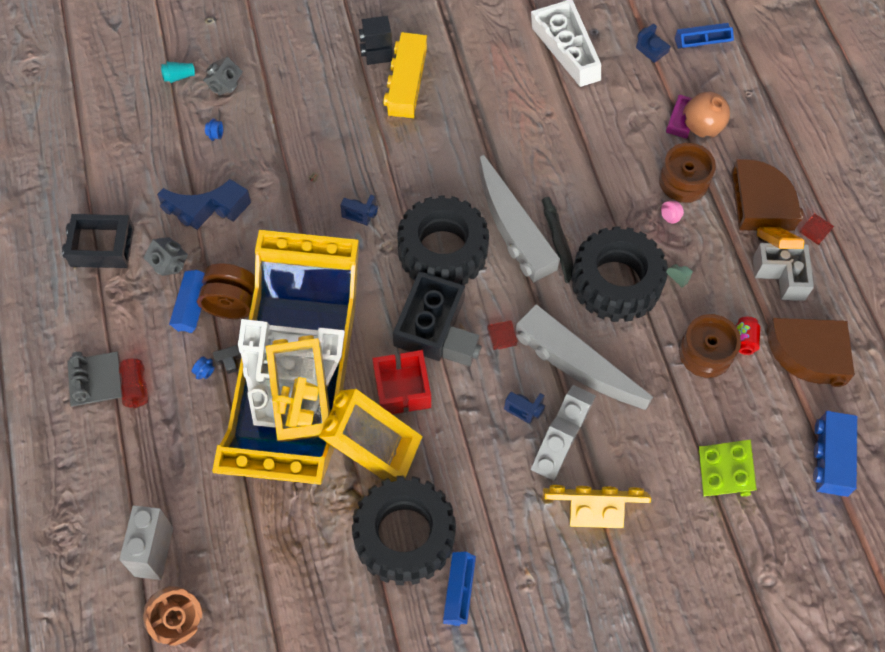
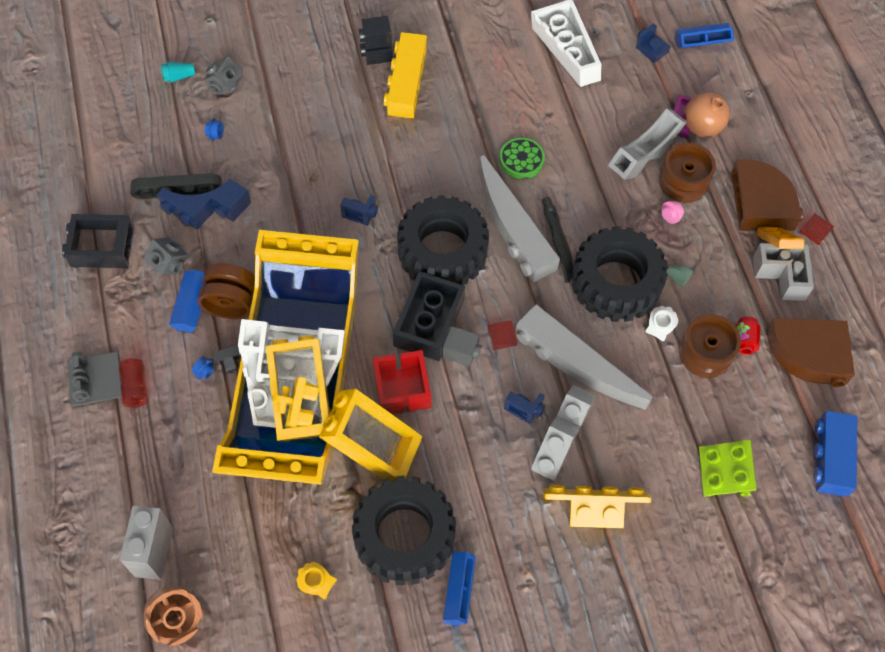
none -> pearl dark grey beam [130,173,222,199]
none -> yellow animal [296,562,337,600]
none -> bright green tile [500,138,545,179]
none -> light grey arch [608,108,687,180]
none -> white animal [645,306,678,341]

